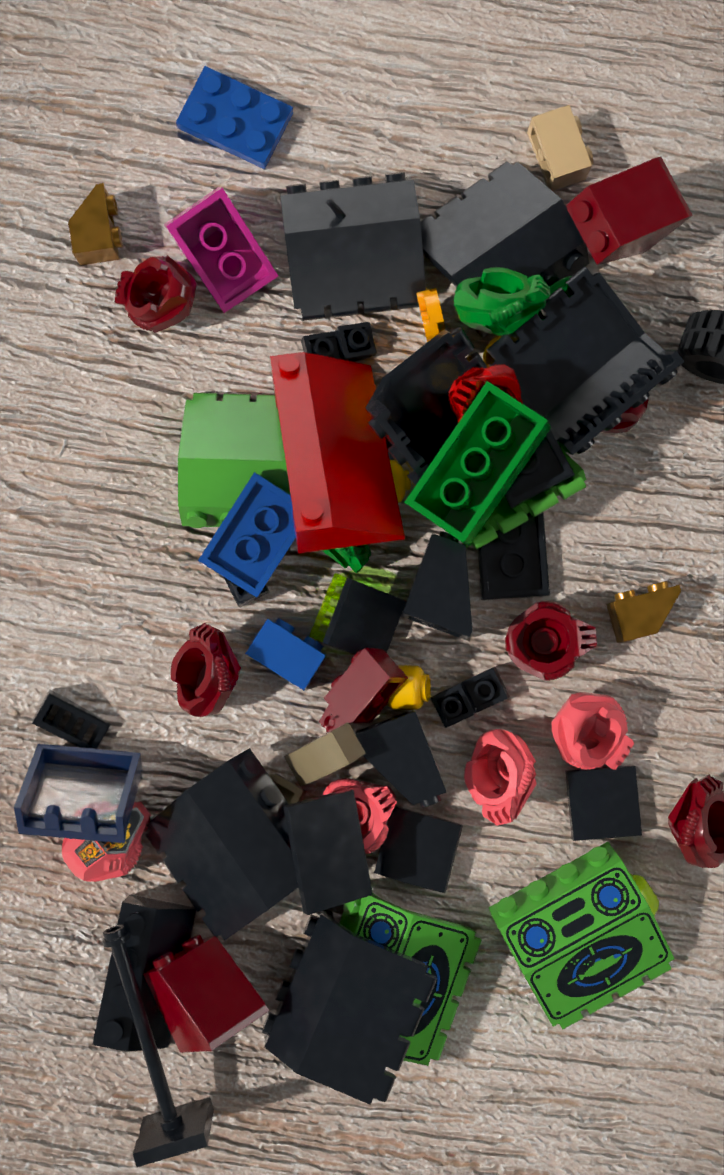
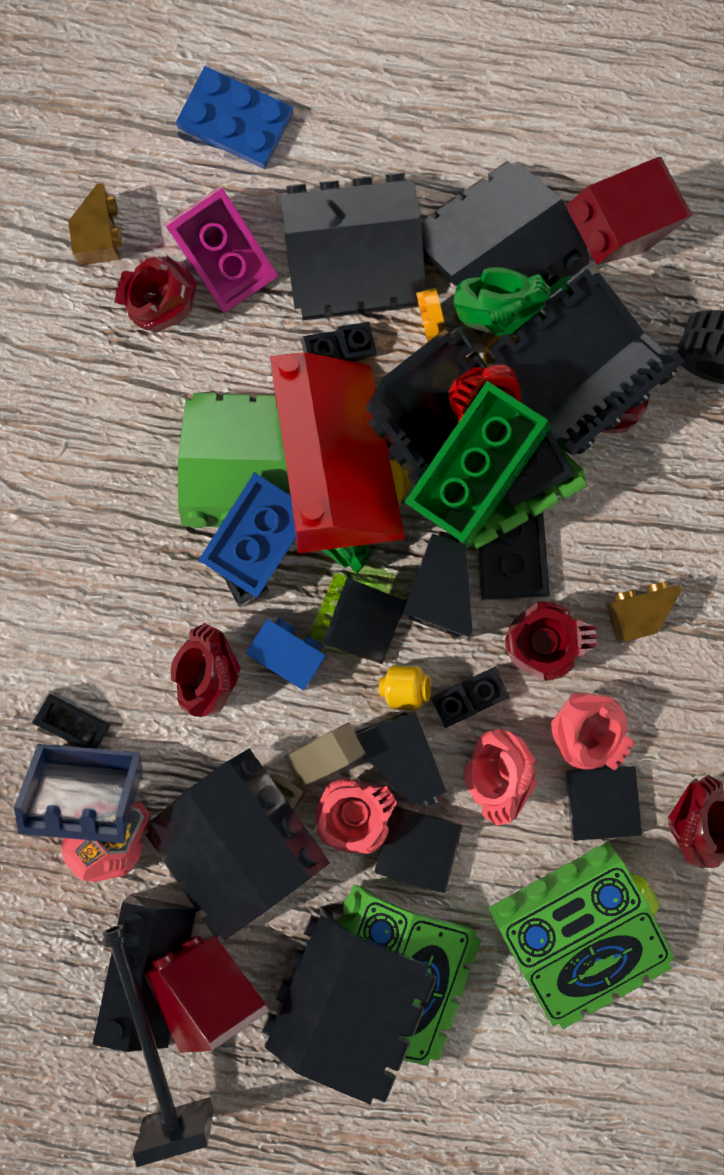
black tile [283,788,373,915] -> none
dark red hinge [319,648,408,733] -> none
tan brick [527,105,593,191] -> none

